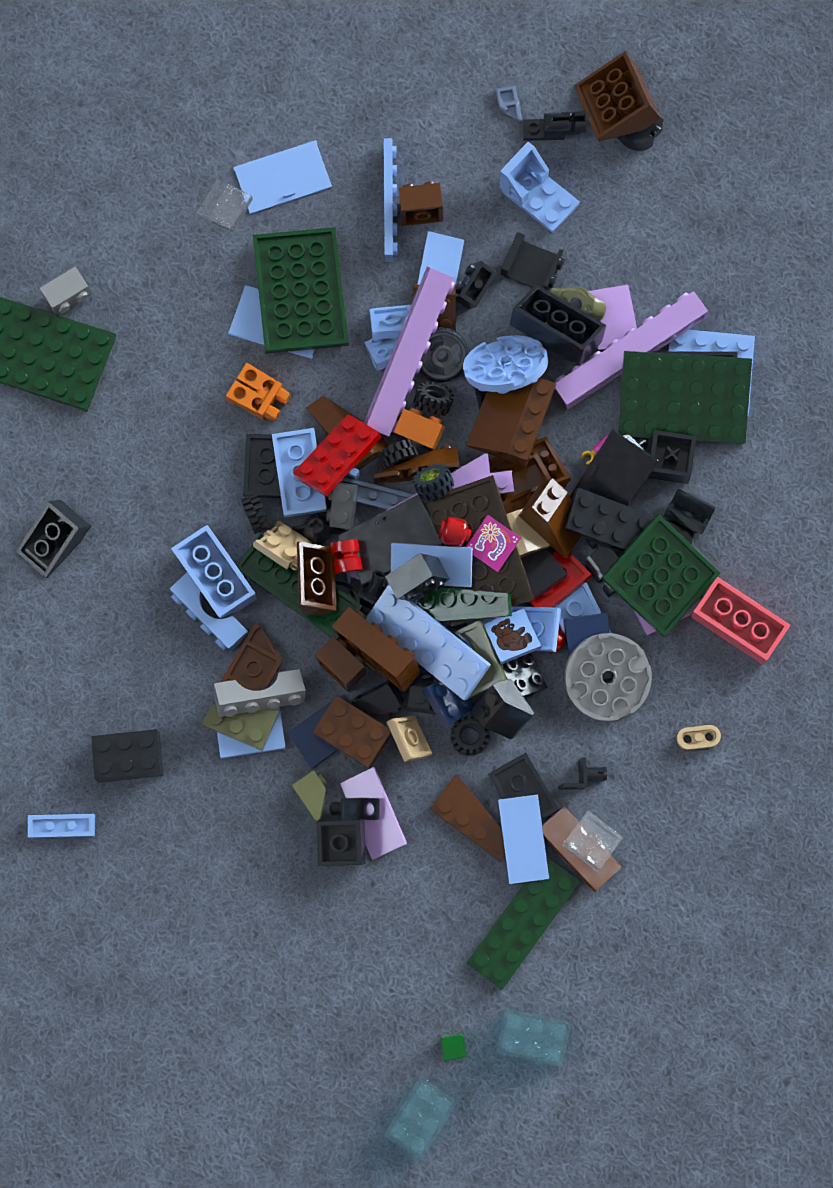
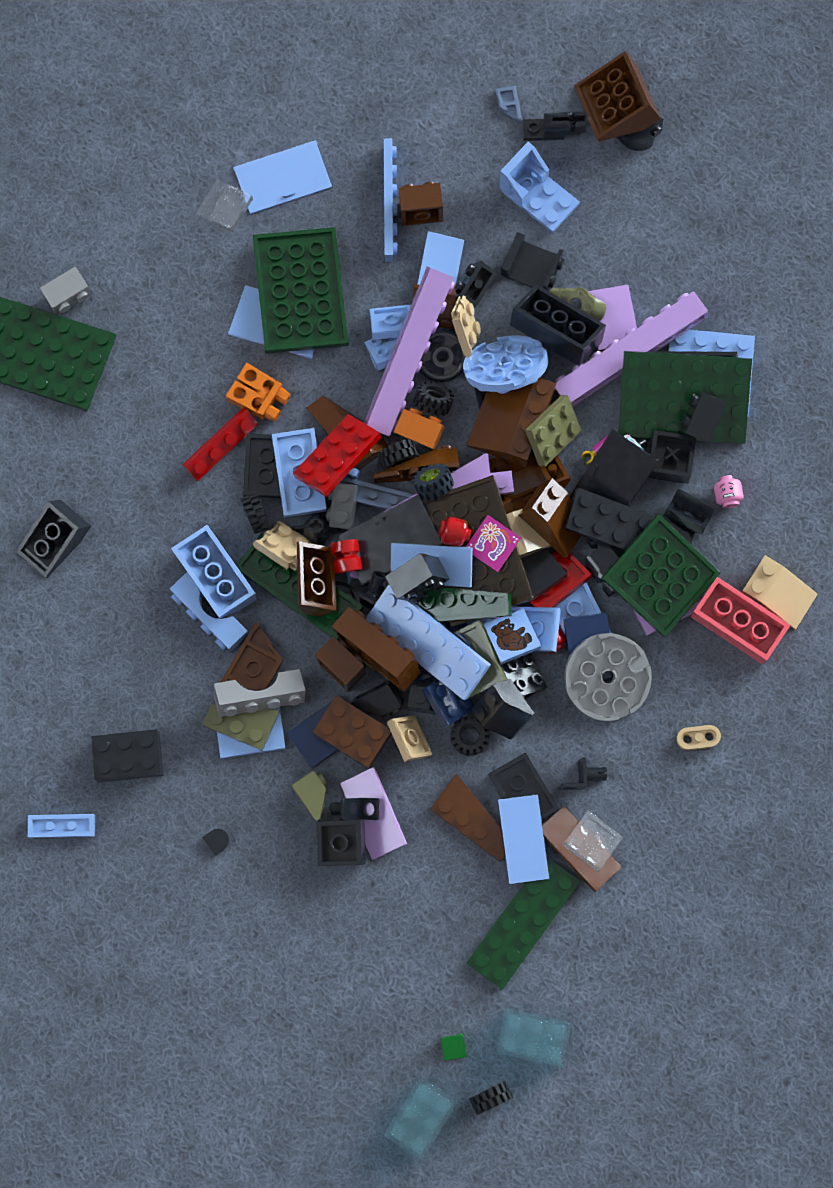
none -> red plate [182,407,258,481]
none -> black tile [202,829,229,856]
none -> tan plate [451,295,481,357]
none -> black tyre [469,1081,513,1115]
none -> olive plate [525,395,581,466]
none -> black brick [680,390,726,443]
none -> bright pink head [714,475,744,508]
none -> tan slope [742,555,817,630]

